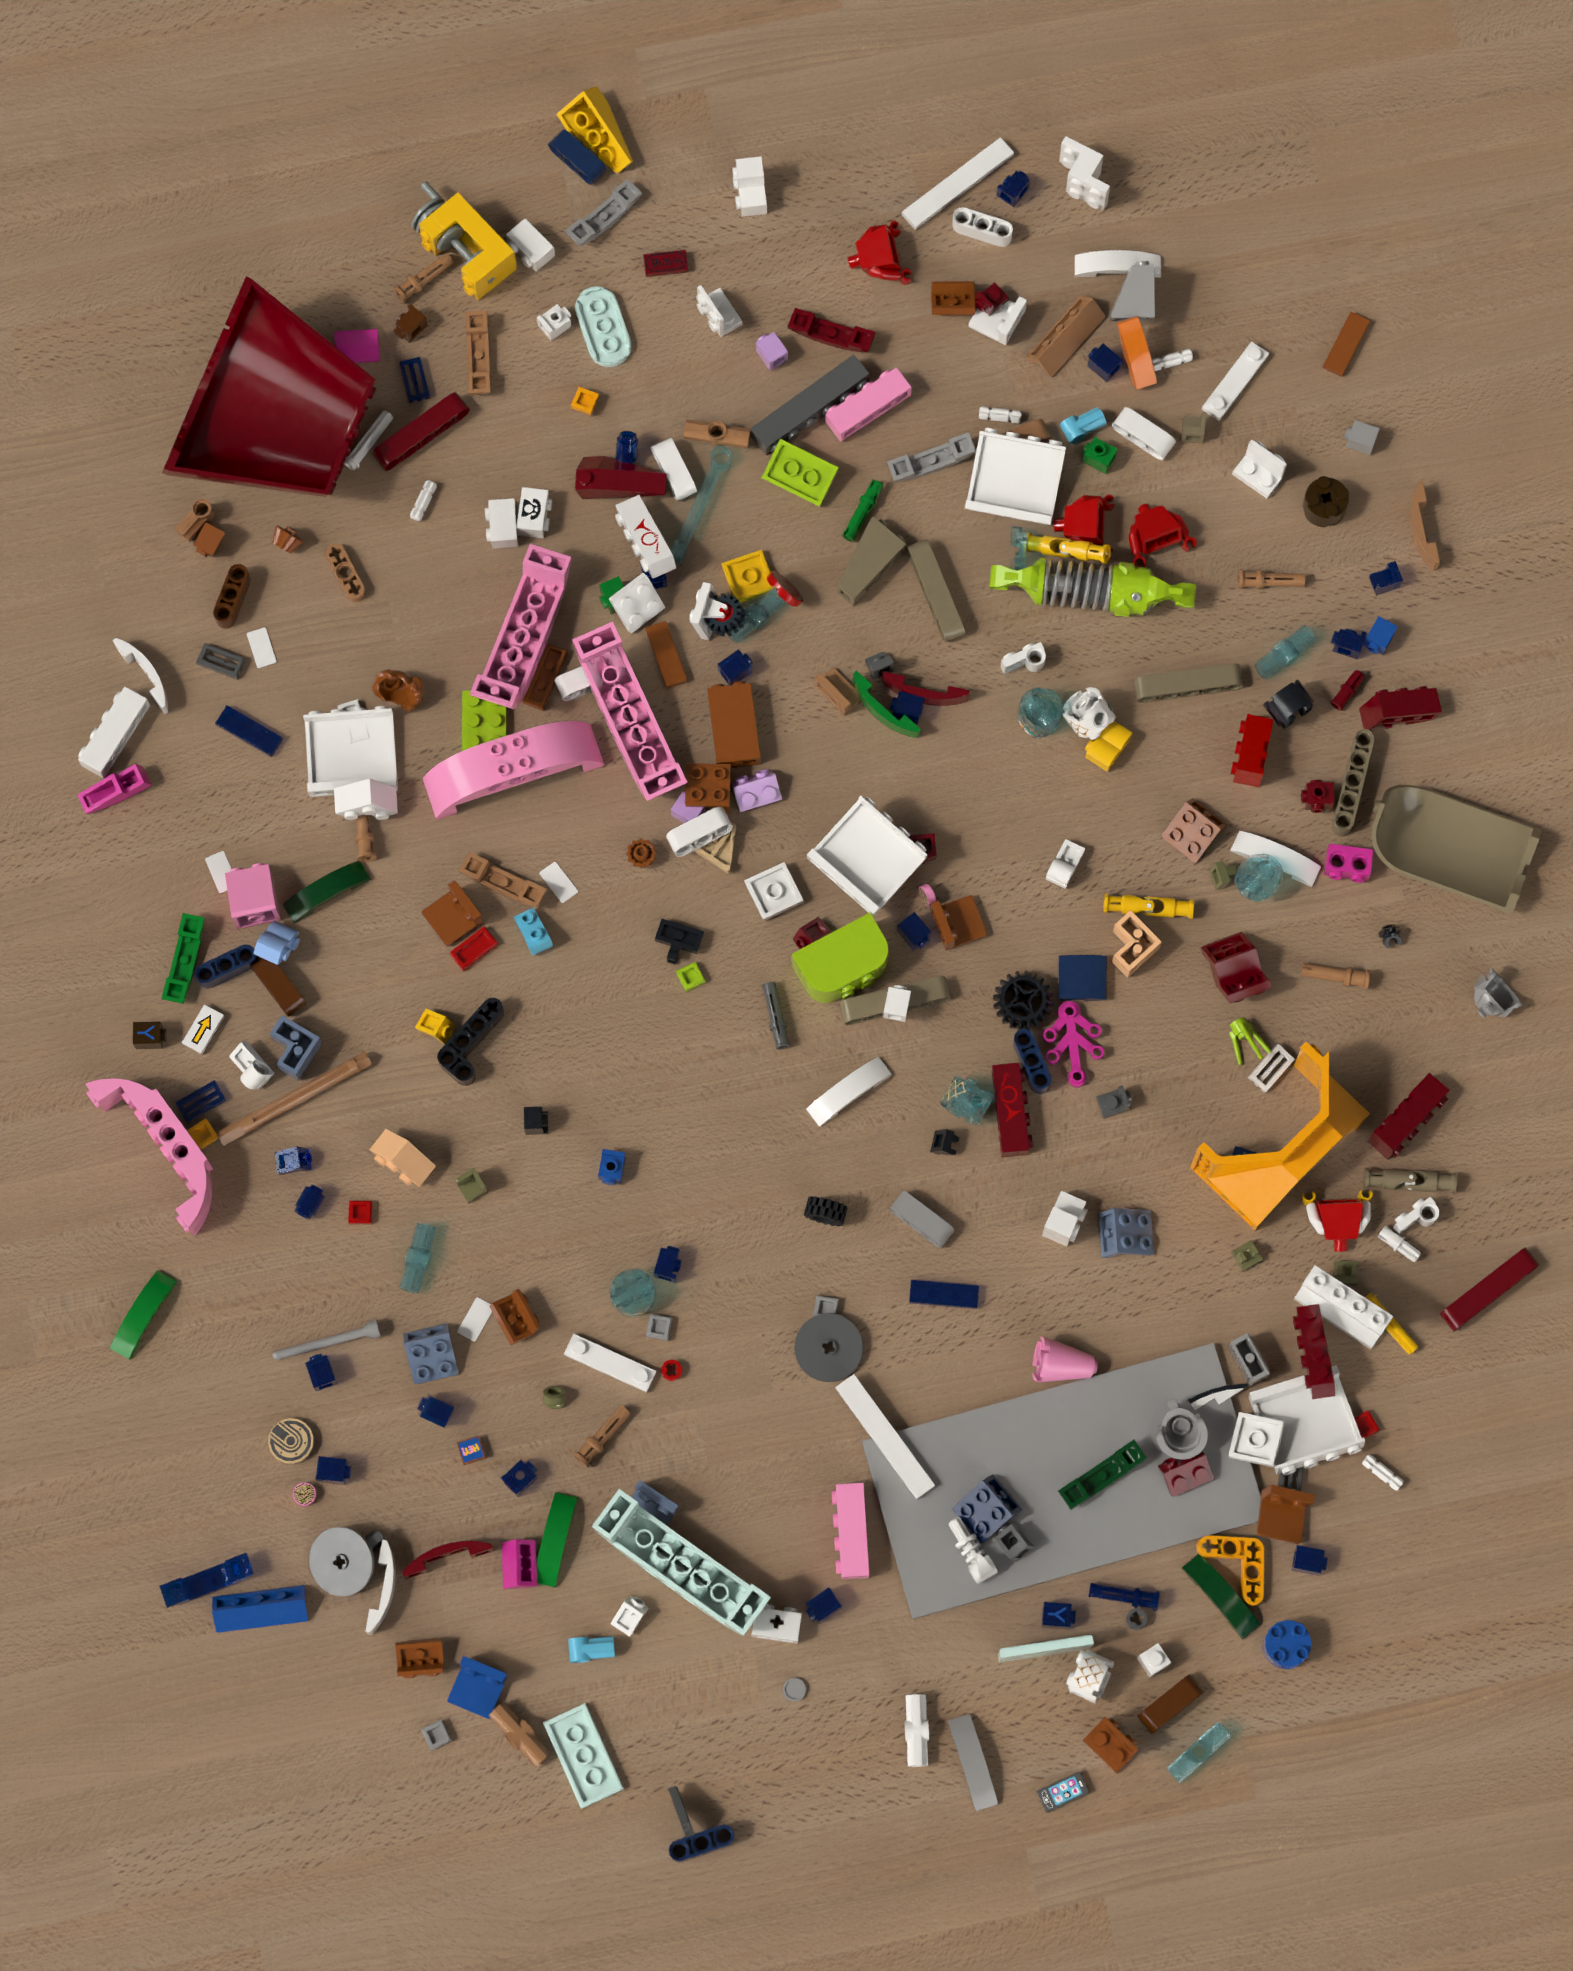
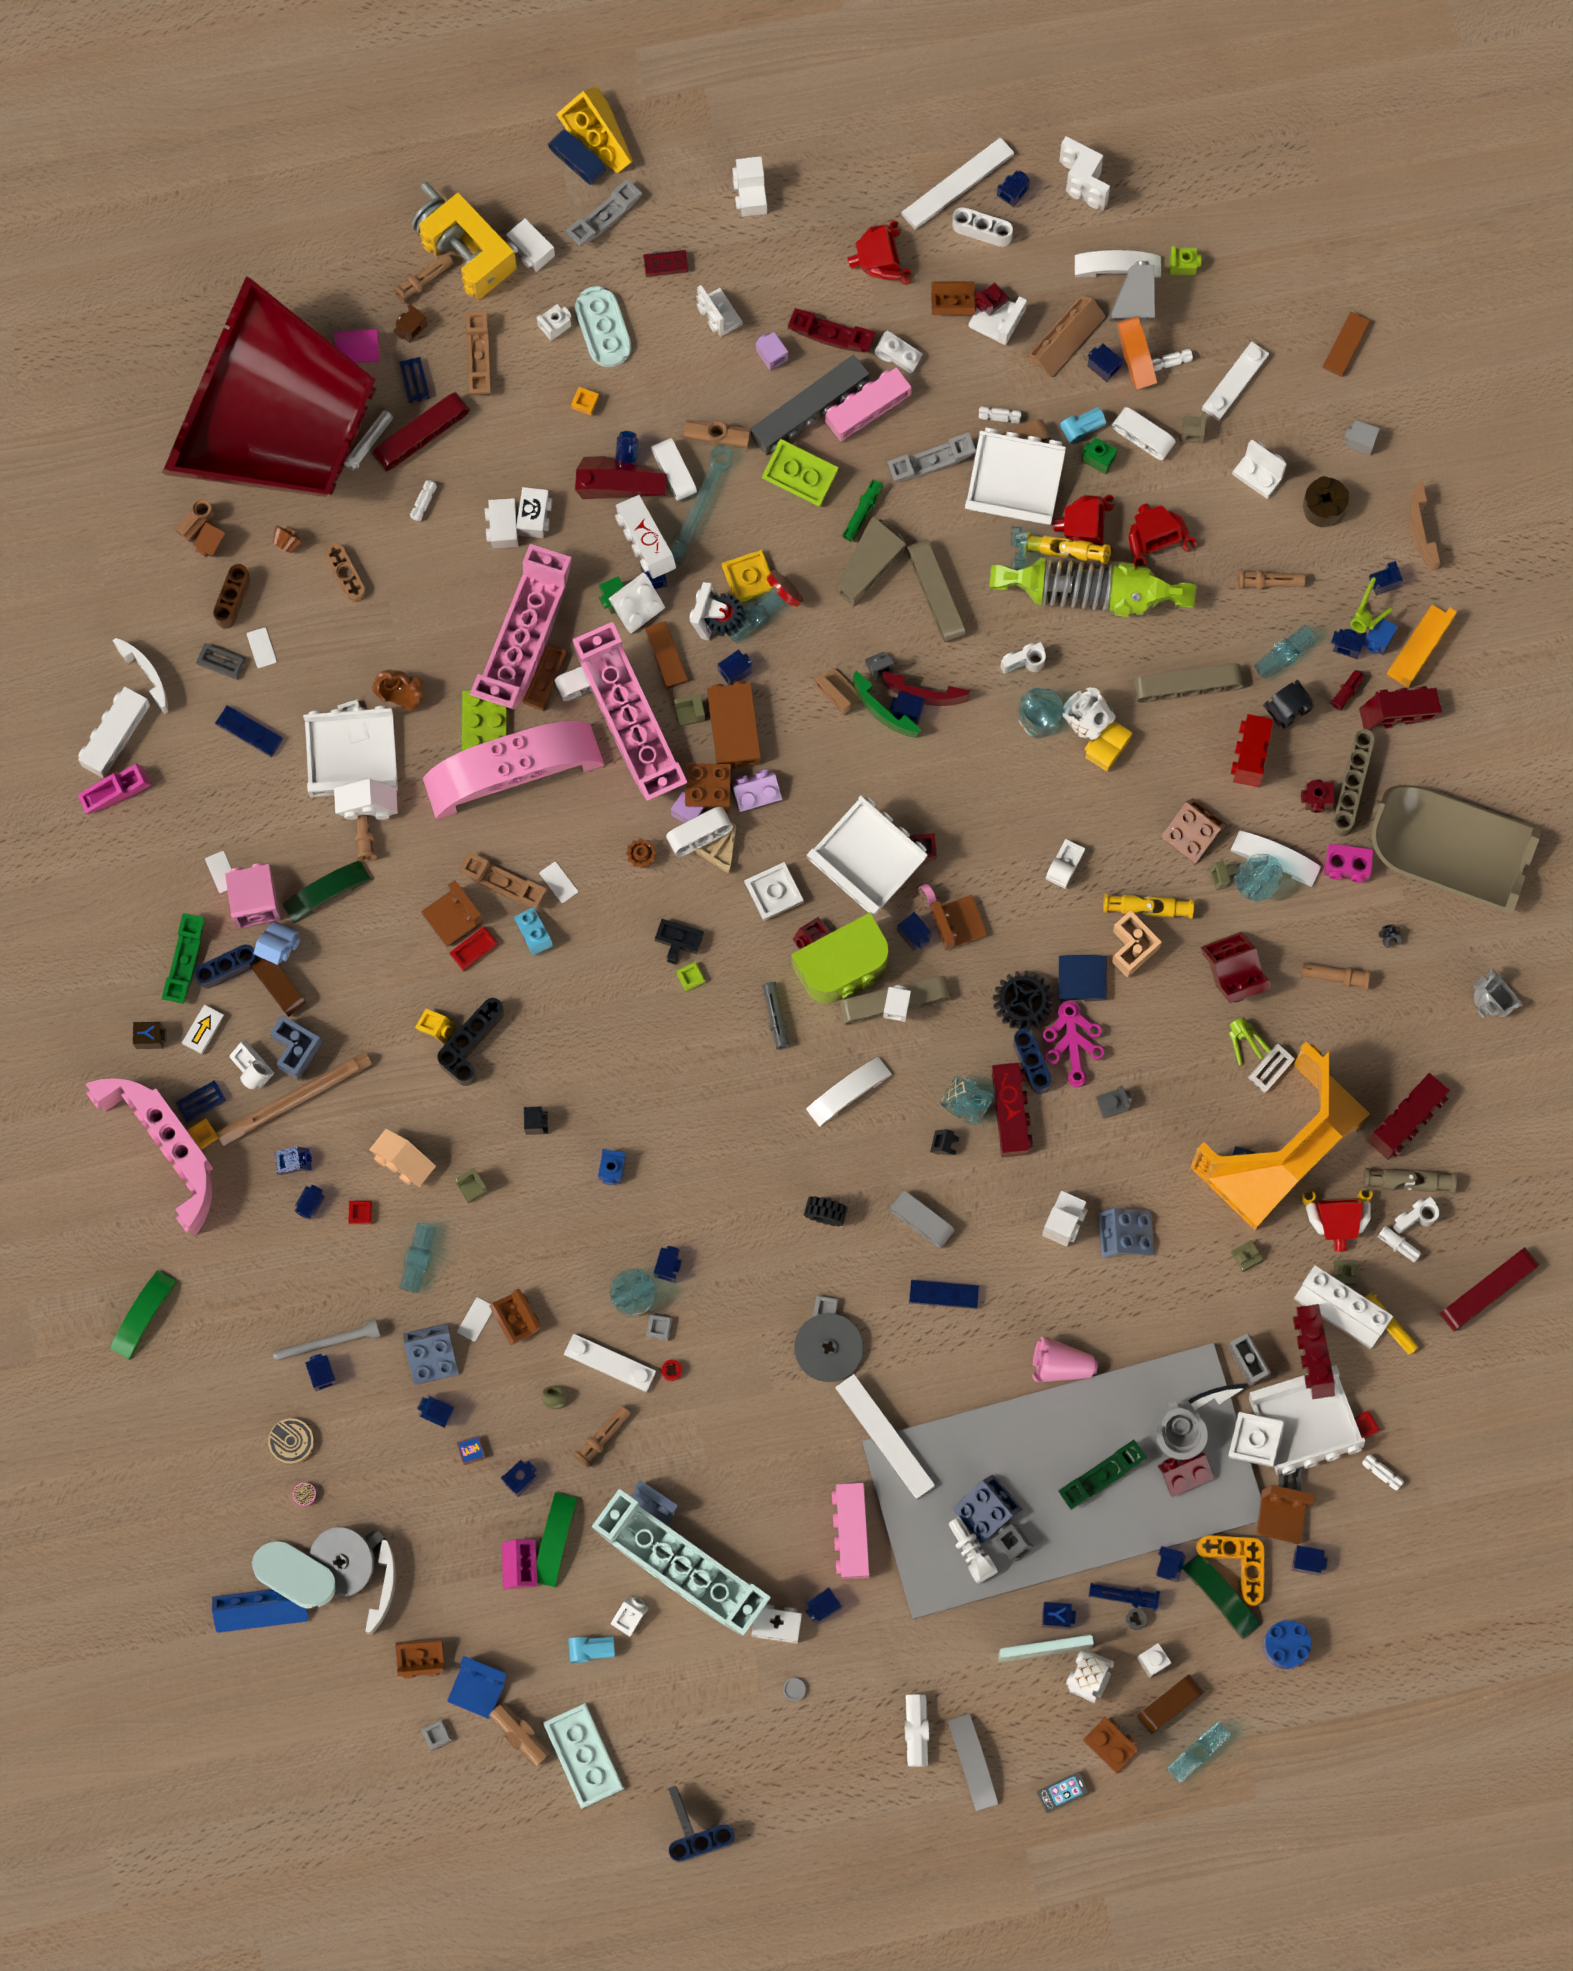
clear blue slope [159,1553,254,1608] -> none
clear blue brick [316,1456,352,1485] -> none
dark red slope [402,1541,494,1579] -> none
none -> light aqua tile [252,1542,335,1608]
none -> olive panel [674,694,705,726]
none -> white plate [874,330,923,373]
none -> clear blue panel [1156,1546,1186,1583]
none -> lime brick [1170,246,1201,275]
none -> lime plant [1350,577,1392,633]
none -> light orange panel [1387,605,1457,688]

